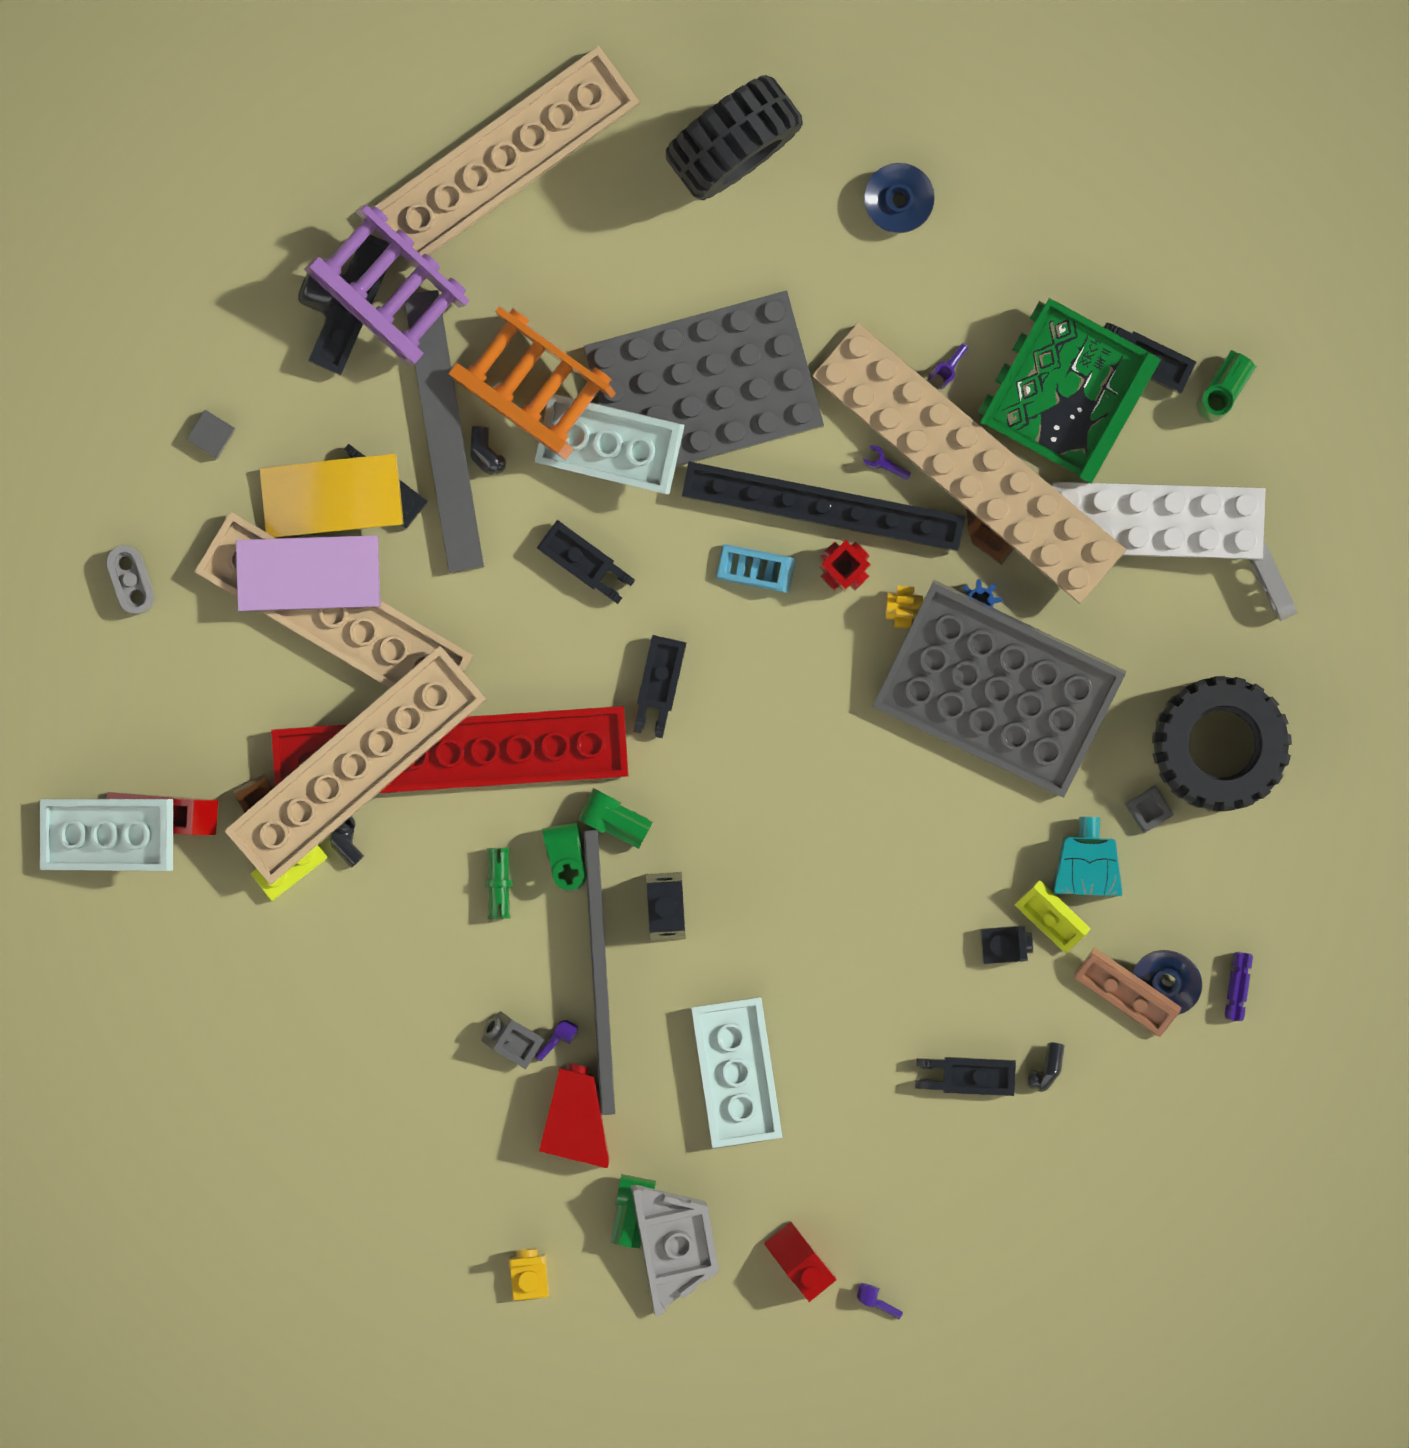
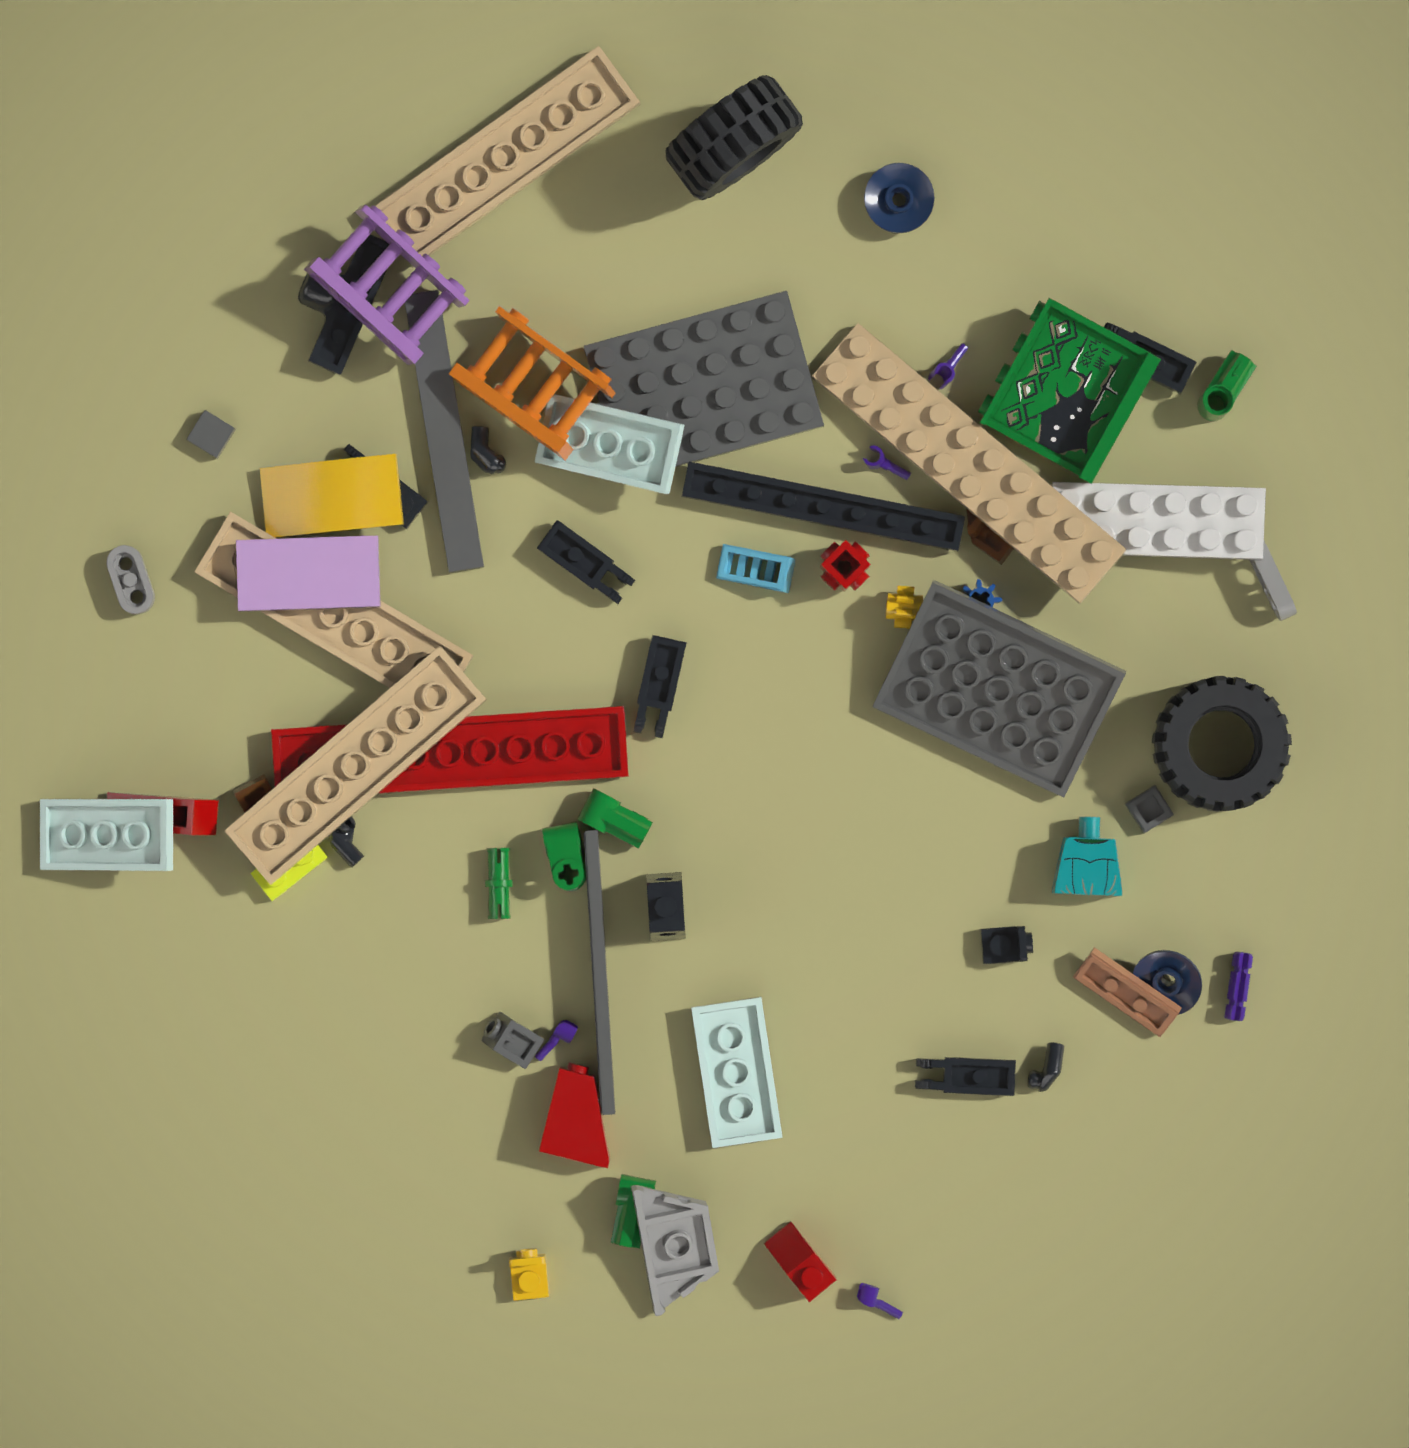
neon yellow plate [1015,880,1091,954] -> none

